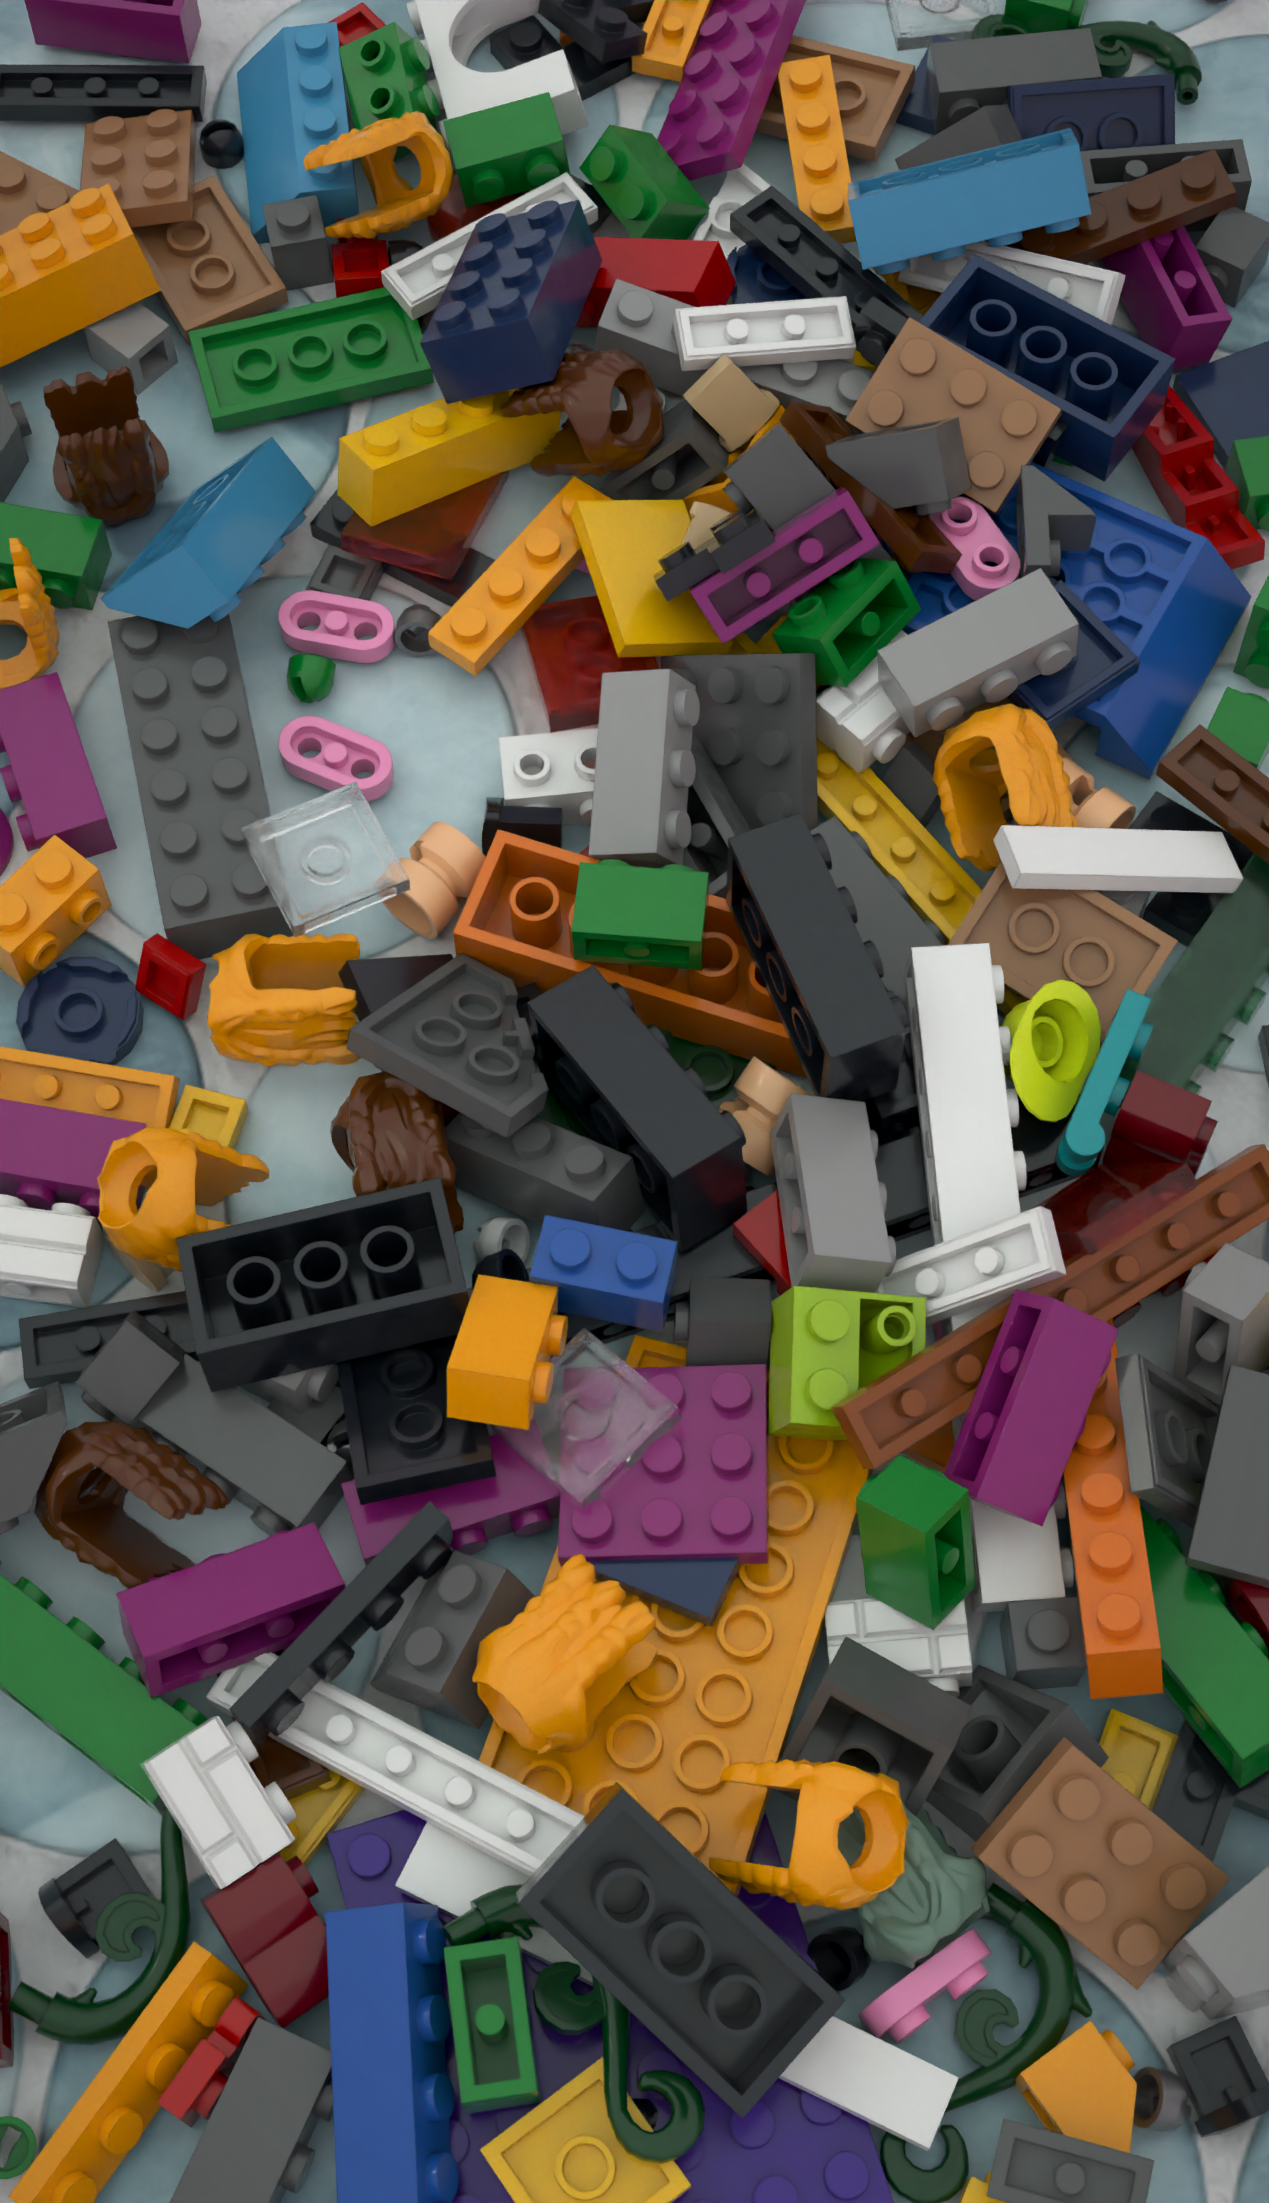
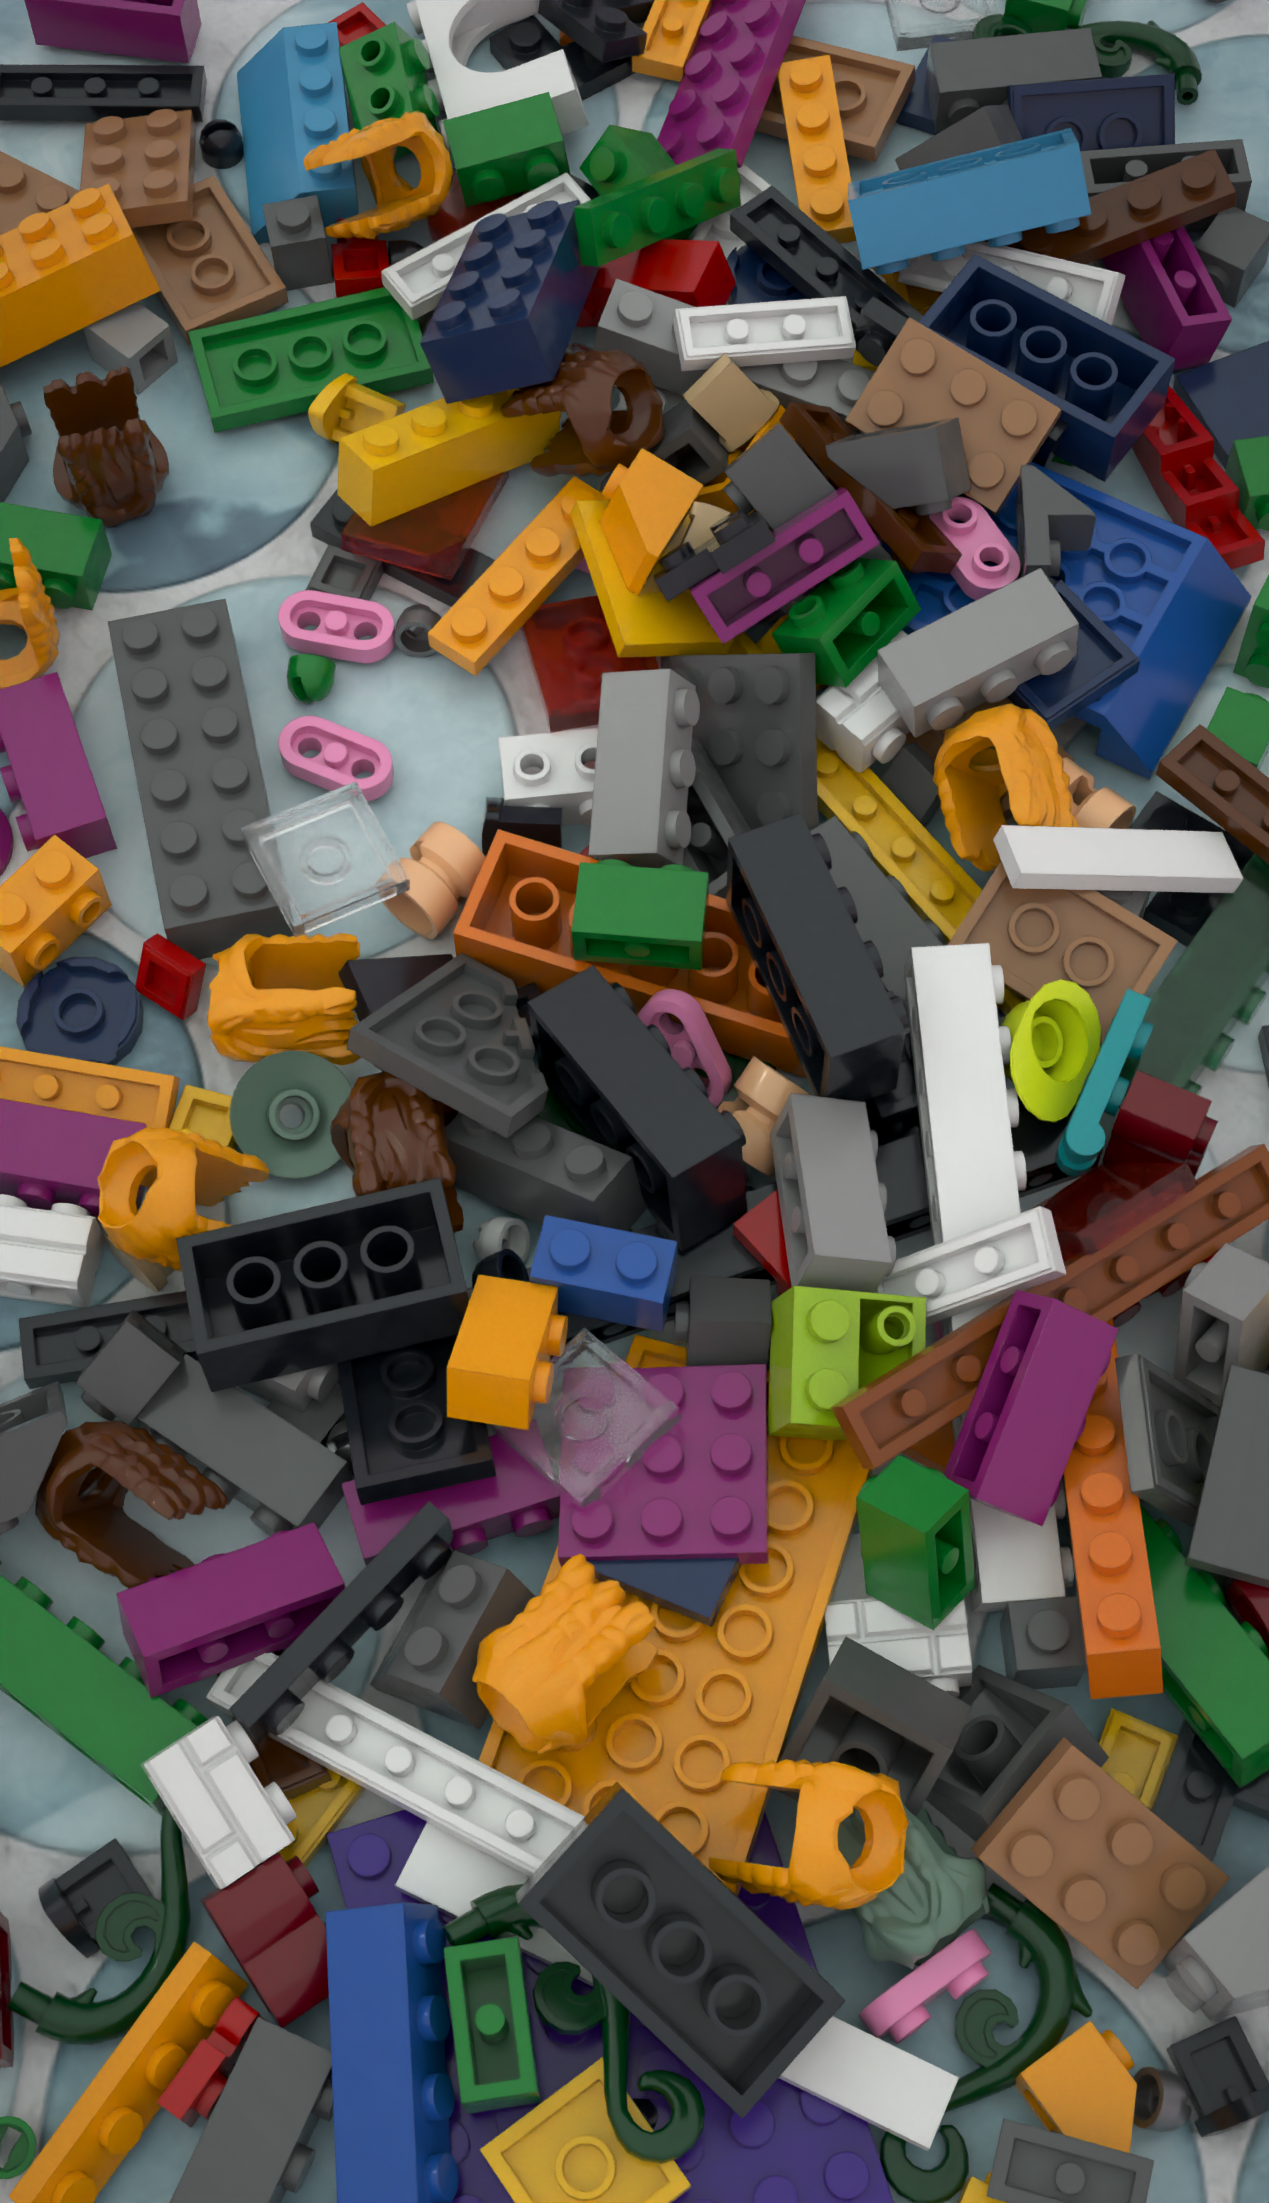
dark azure slope [100,437,316,629] -> none
black hinge [807,1926,871,1991] -> none
none -> sand green dish [229,1051,352,1179]
none -> yellow tile [308,373,406,443]
none -> green plate [574,148,741,267]
none -> light orange slope [599,448,703,595]
none -> bright pink plate [638,989,732,1108]

